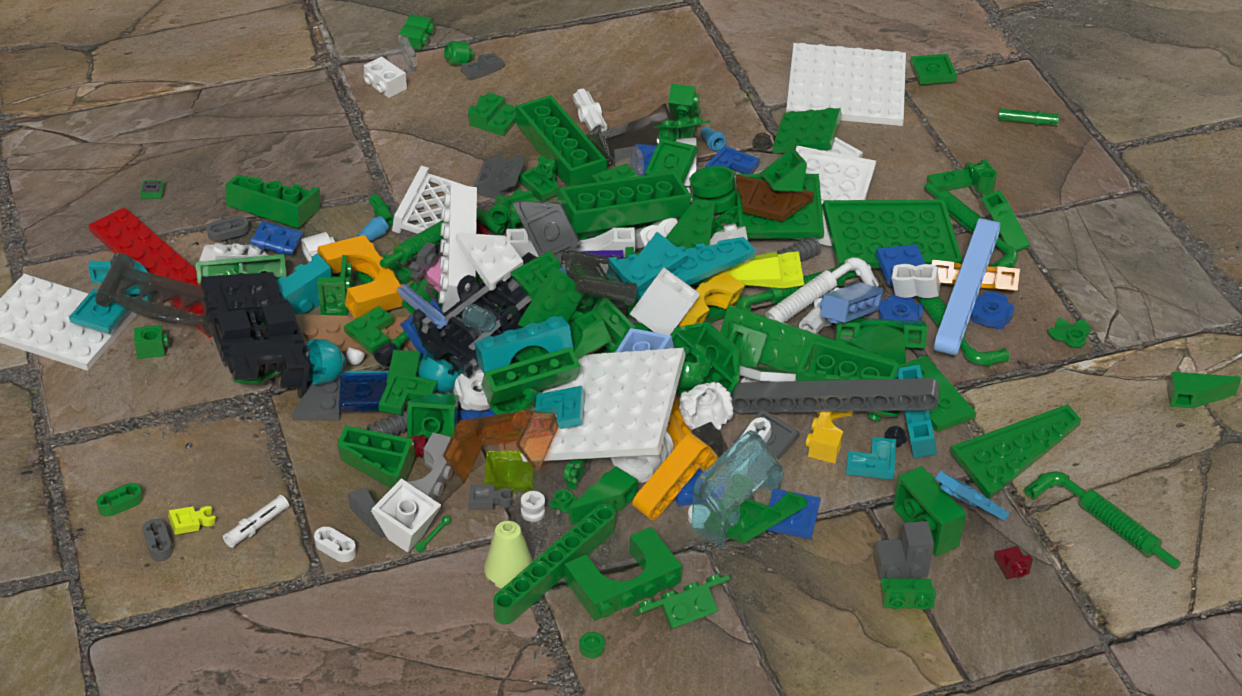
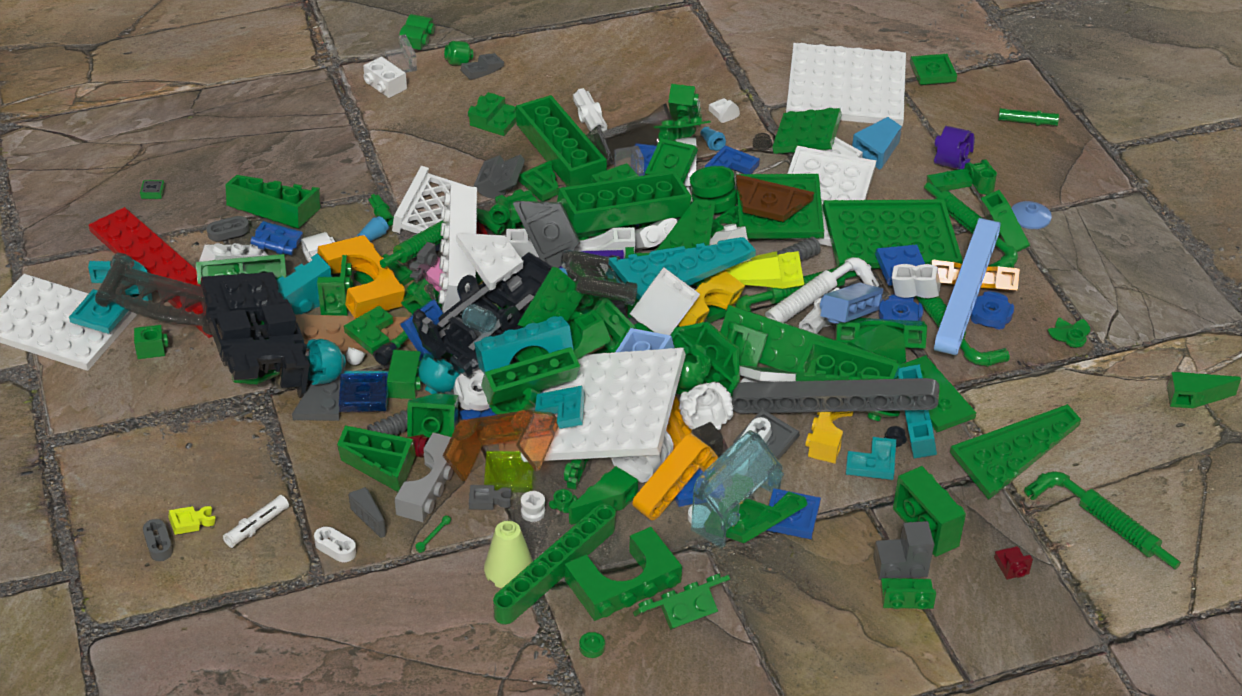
green beam [96,483,143,517] -> none
white slope [371,478,441,552] -> none
green plate [379,372,438,415] -> none
medium blue axle [397,284,448,329] -> none
green plate [510,251,562,299] -> none
green plate [536,156,556,179] -> none
teal wing [623,232,687,293] -> none
green slope [760,147,807,192] -> none
dark azure wing [935,470,1010,521] -> none
none -> white tile [709,98,740,123]
none -> dark azure slope [852,117,902,169]
none -> dark purple brick [934,126,975,170]
none -> medium blue dish [1012,201,1052,229]

